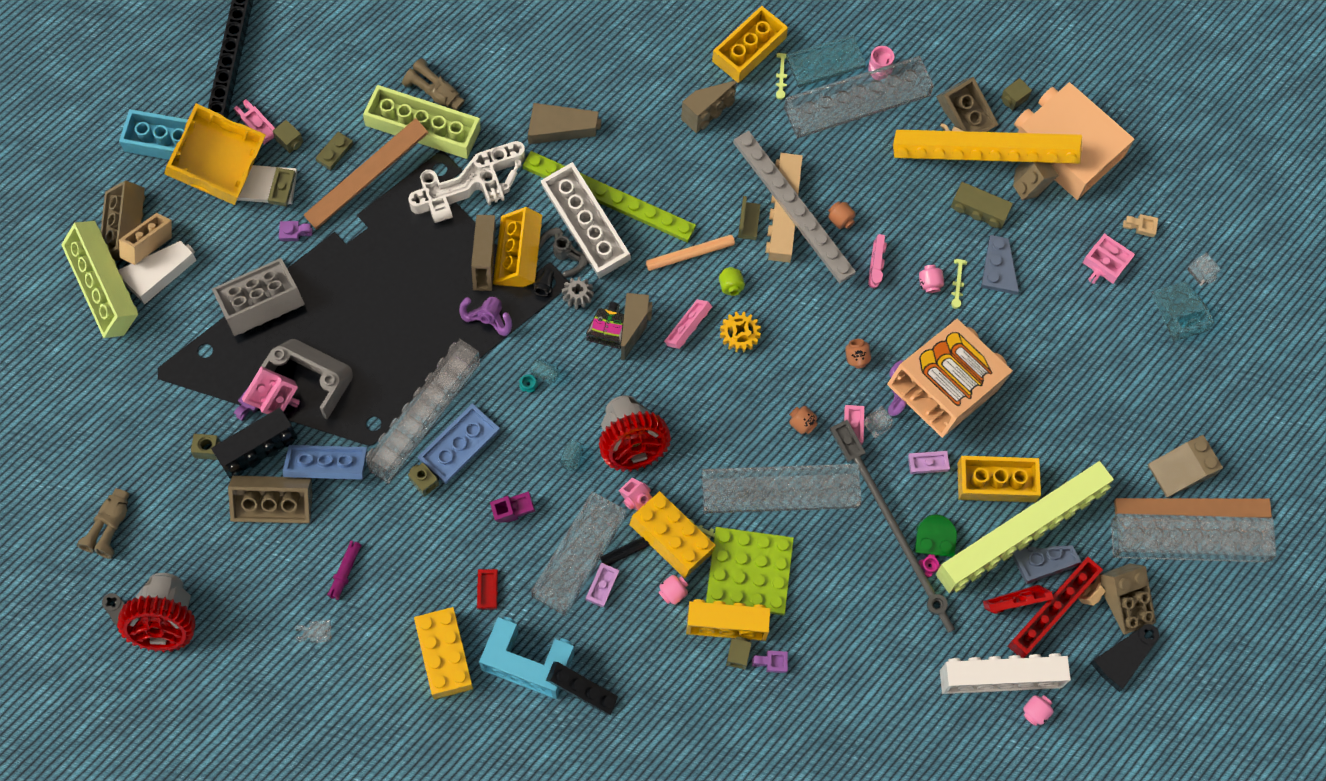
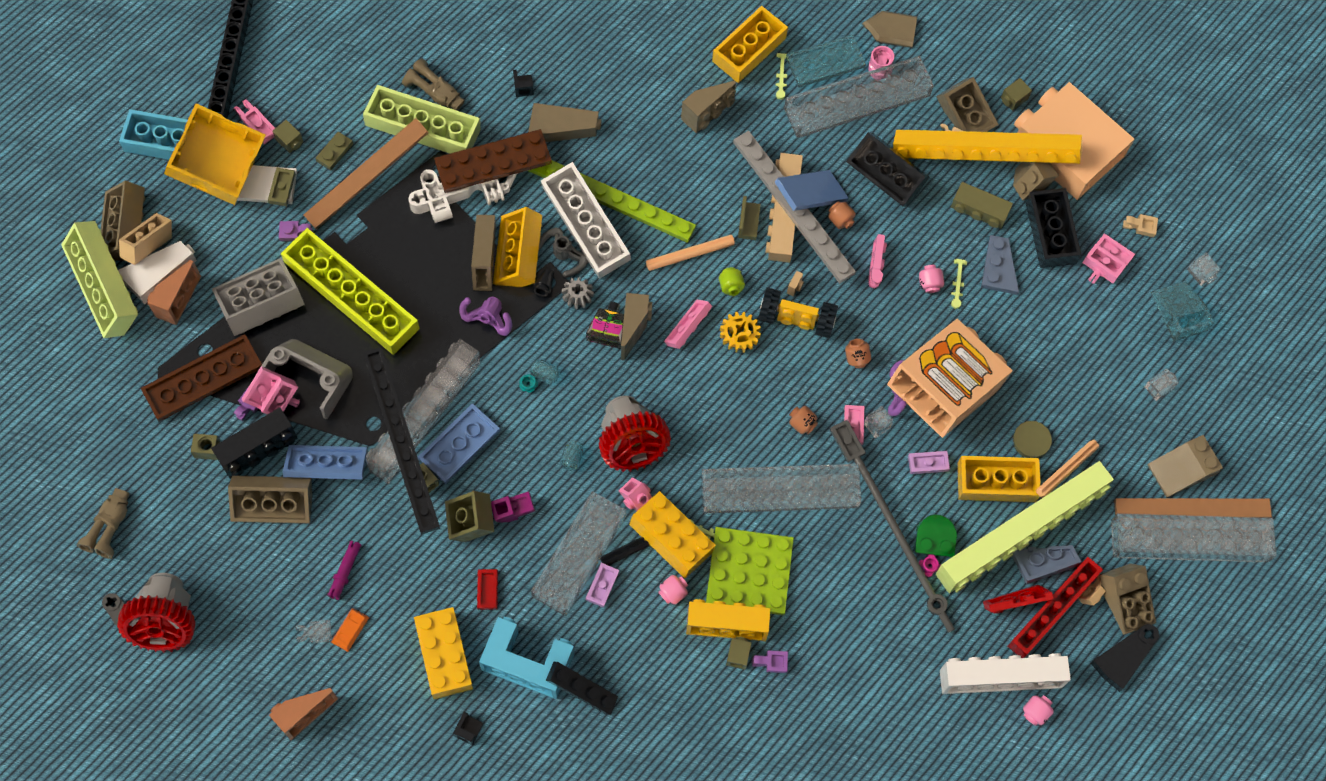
none -> reddish brown plate [141,334,262,422]
none -> nougat slope [147,260,201,325]
none -> nougat slope [269,688,338,740]
none -> neon yellow brick [281,228,420,355]
none -> orange tile [331,608,369,652]
none -> black plate [363,347,440,535]
none -> reddish brown plate [434,129,552,193]
none -> olive brick [445,491,494,542]
none -> black panel [453,711,483,746]
none -> black panel [513,69,534,97]
none -> plate [758,287,838,338]
none -> medium blue tile [775,170,848,211]
none -> tan plate [787,271,804,297]
none -> black brick [846,132,930,207]
none -> dark tan tile [862,11,917,48]
none -> olive tile [1013,421,1052,458]
none -> black brick [1025,188,1081,268]
none -> light nougat axle [1036,440,1099,498]
none -> clear brick [1144,368,1179,401]

